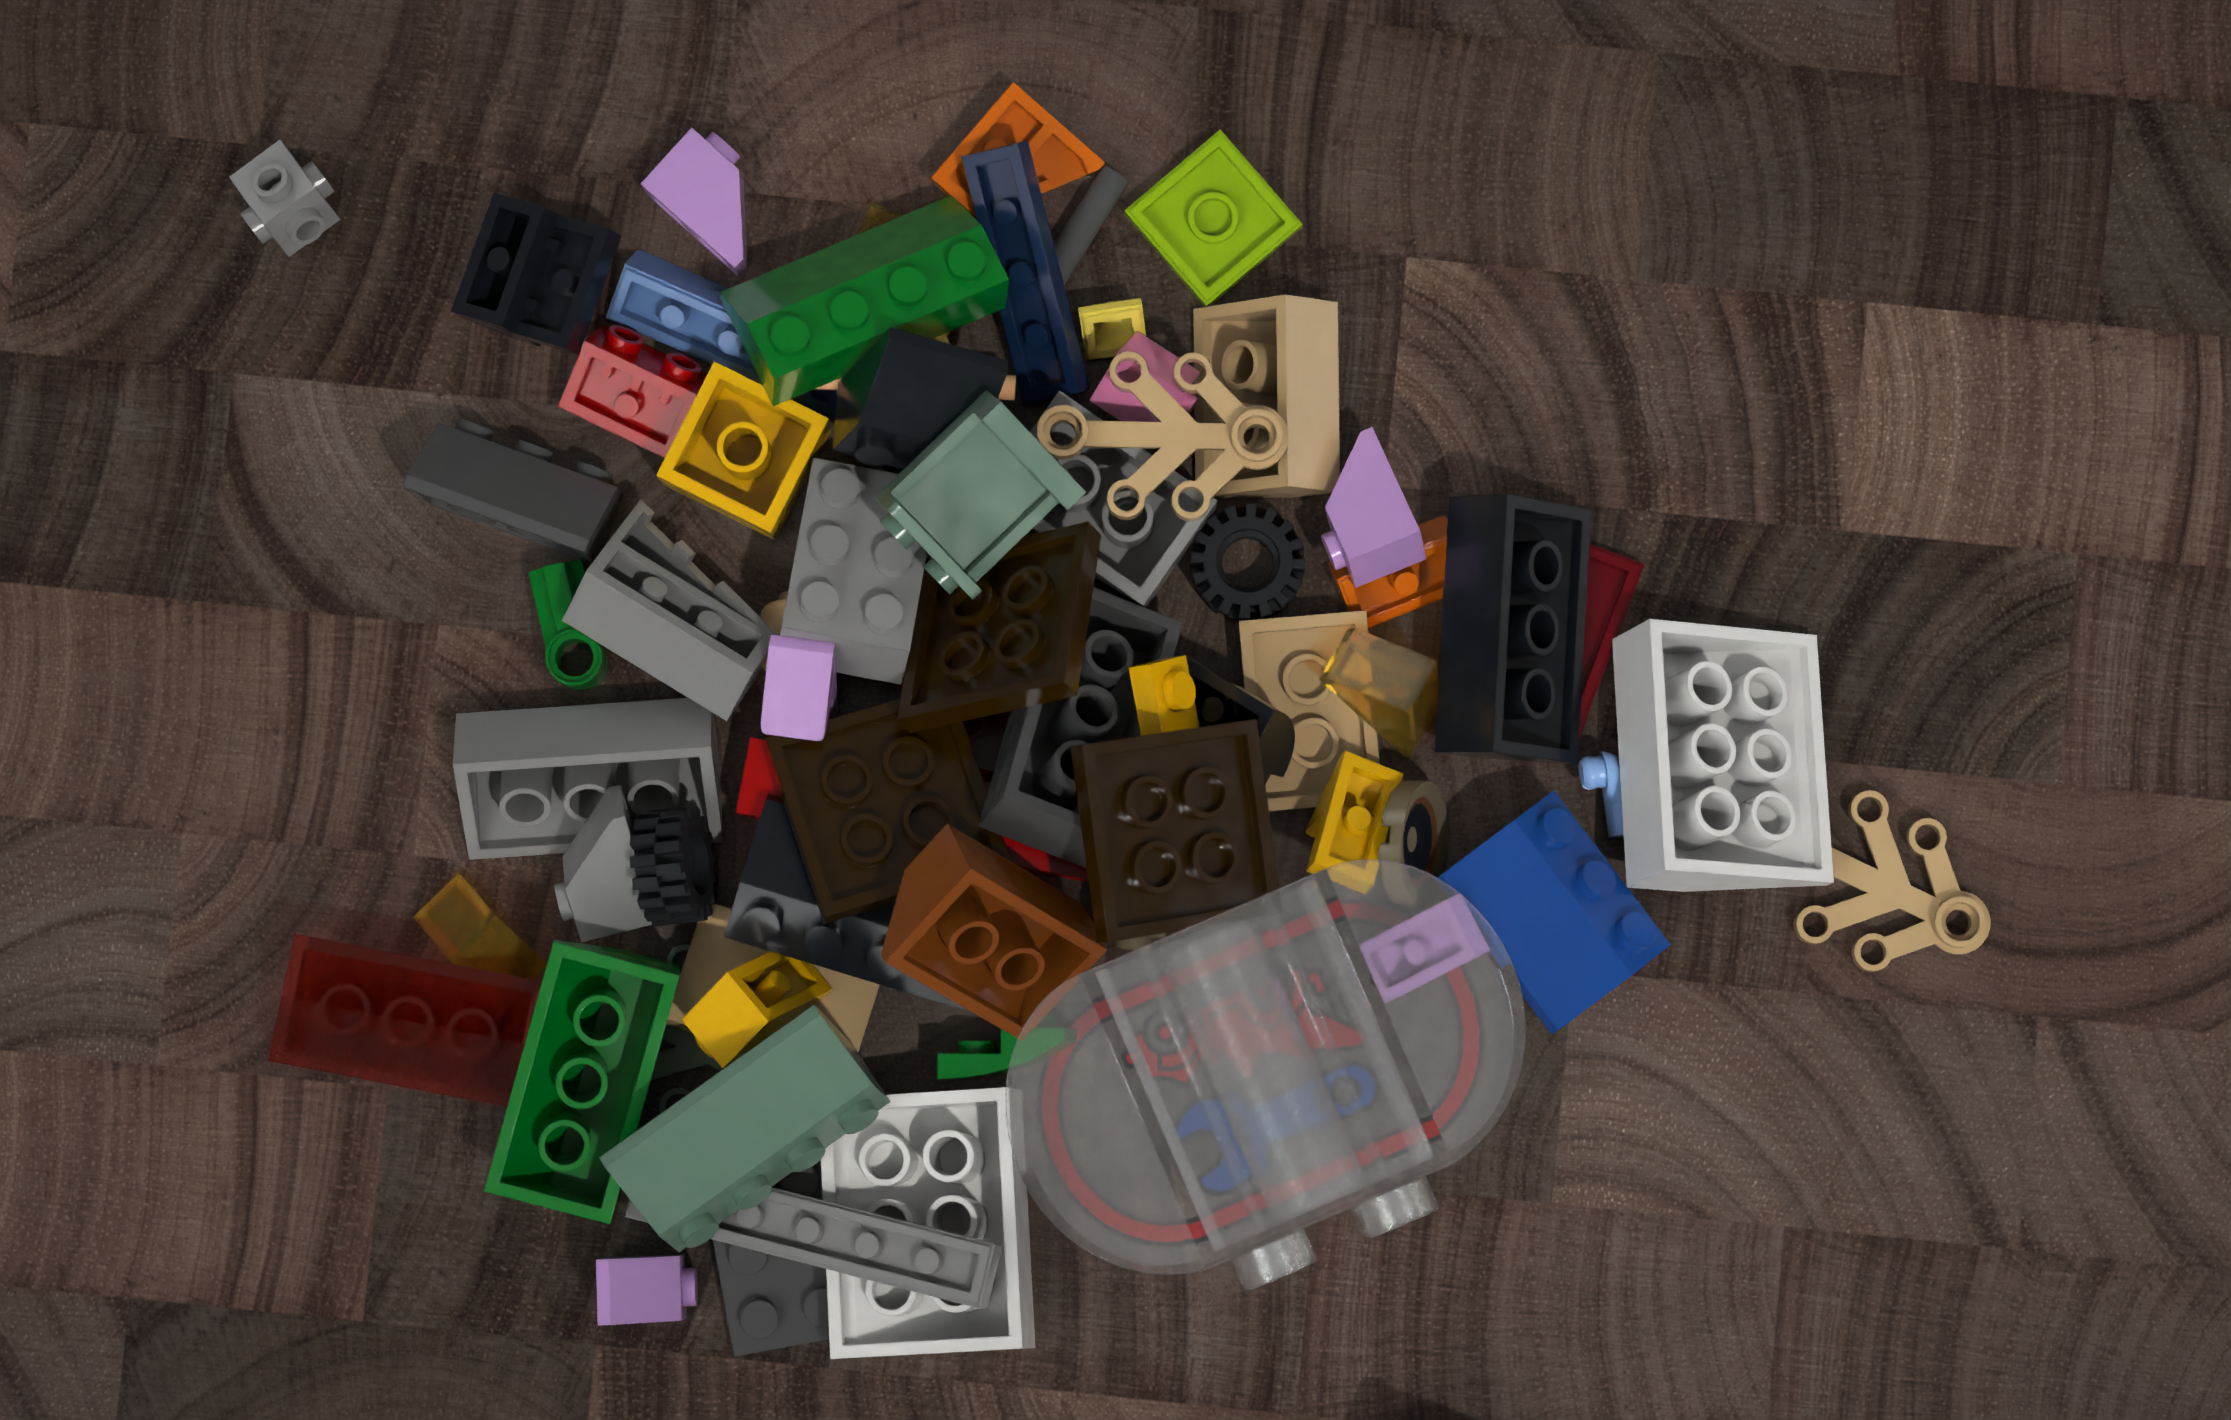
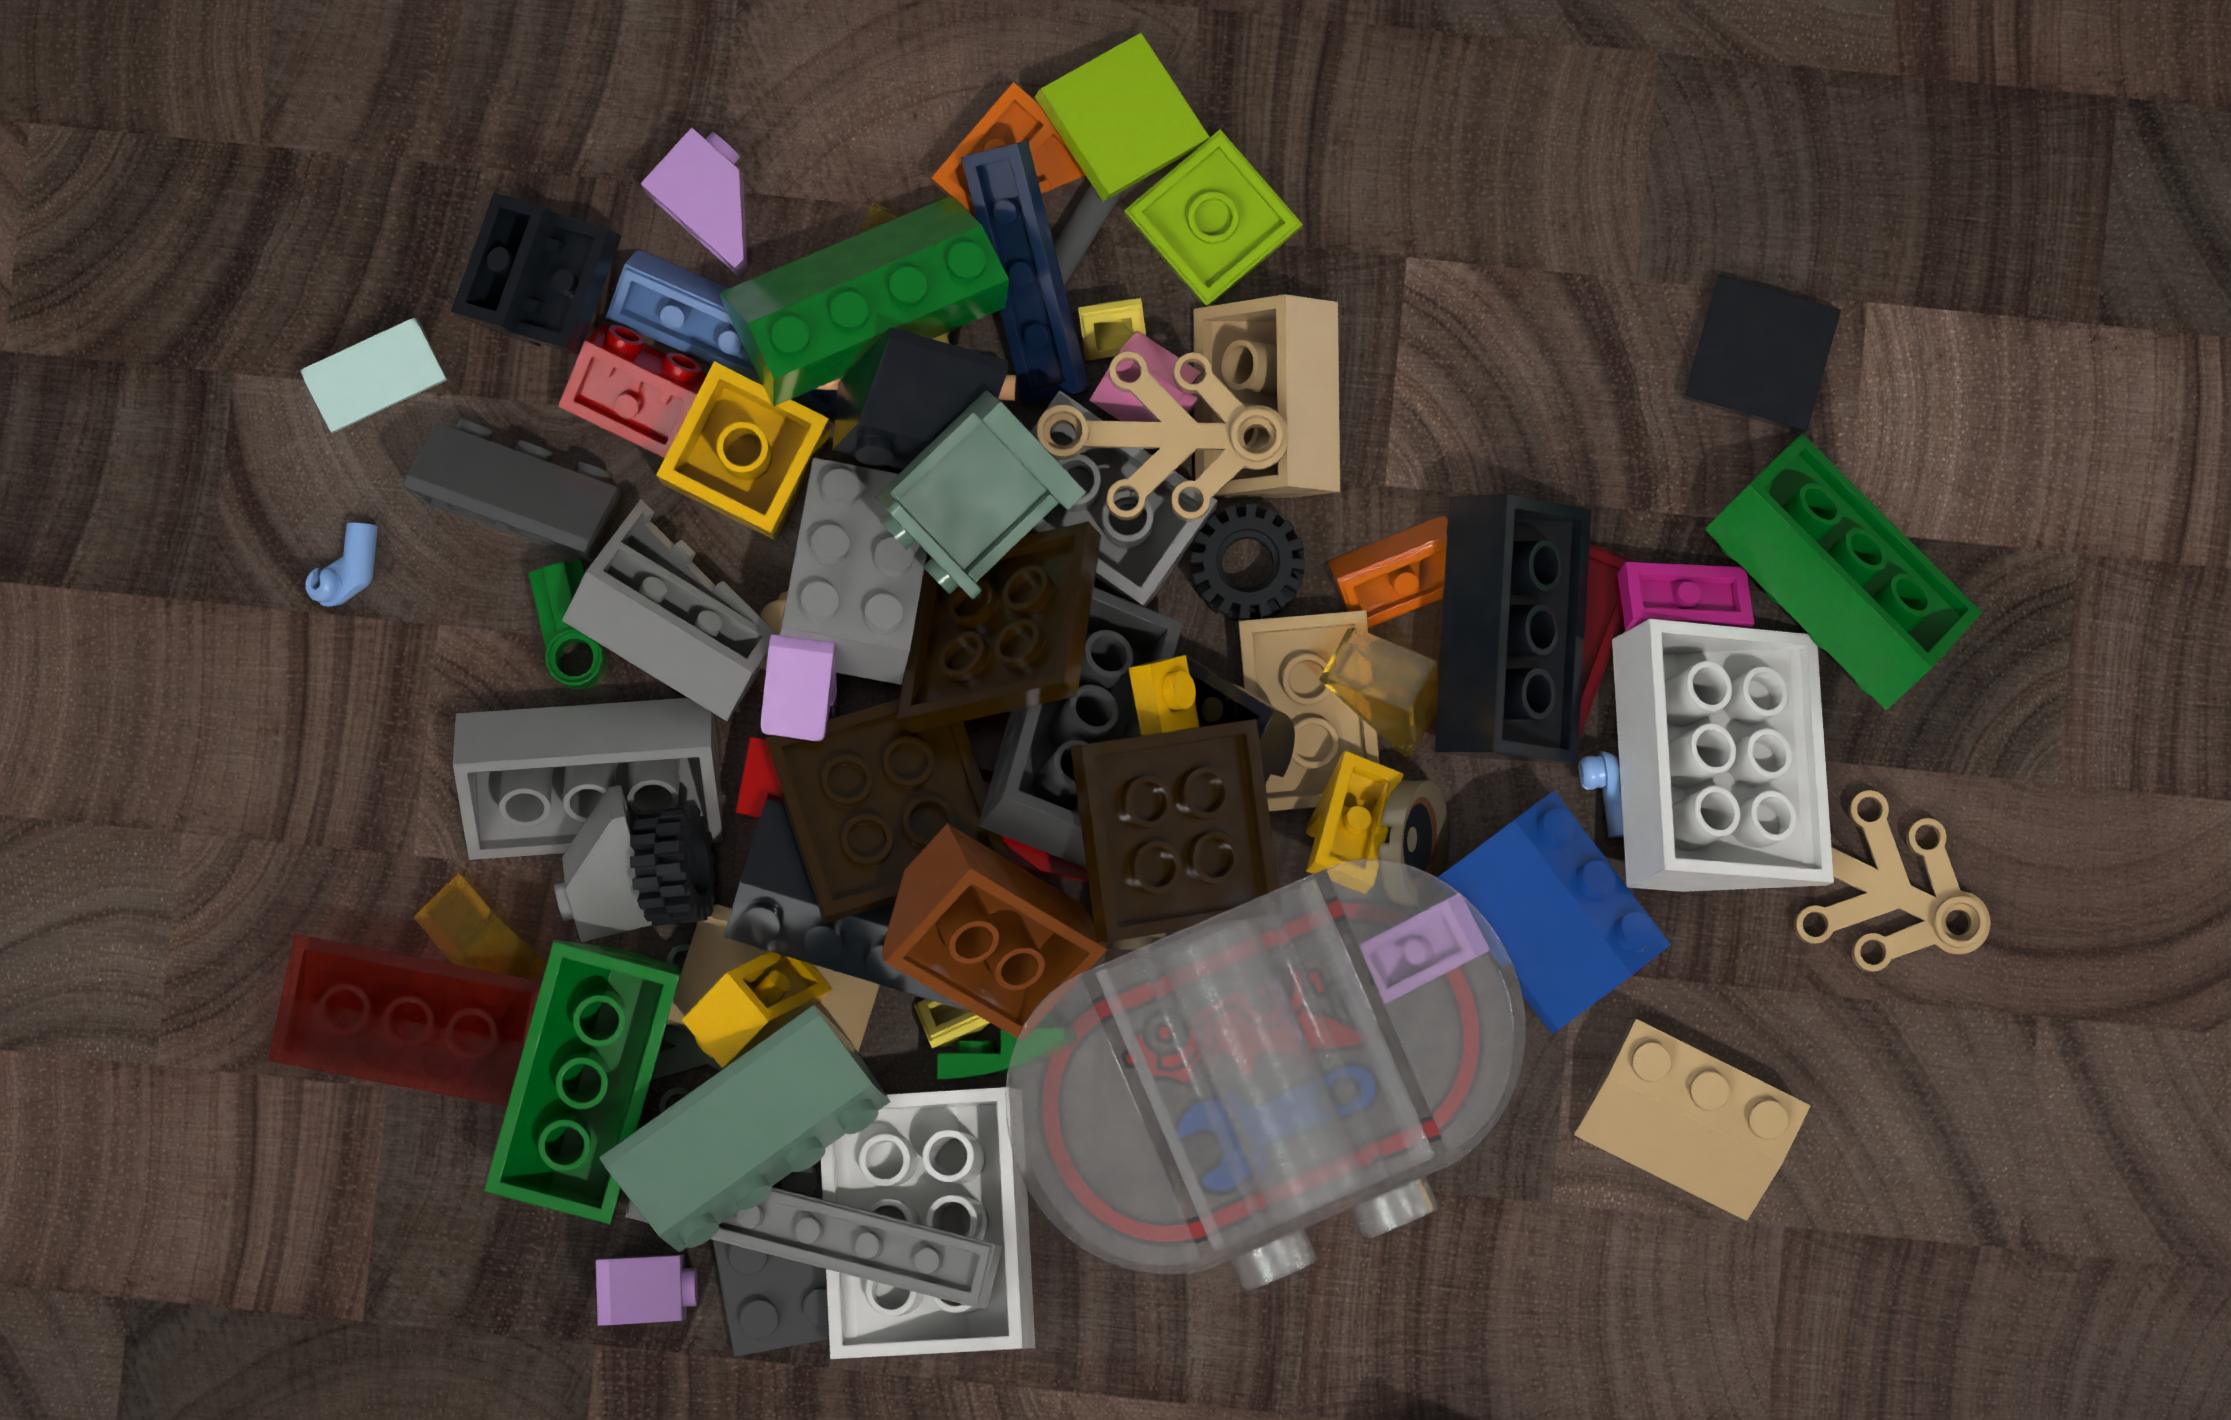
light grey brick [229,140,340,257] -> none
lavender slope [1321,427,1426,588] -> none
none -> light aqua slope [300,318,447,433]
none -> light blue arm [305,523,378,607]
none -> light yellow slope [914,999,990,1048]
none -> lime tile [1034,33,1210,202]
none -> tan slope [1573,1019,1811,1221]
none -> dark pink plate [1618,562,1754,631]
none -> black tile [1683,275,1841,434]
none -> green slope [1705,433,1982,710]

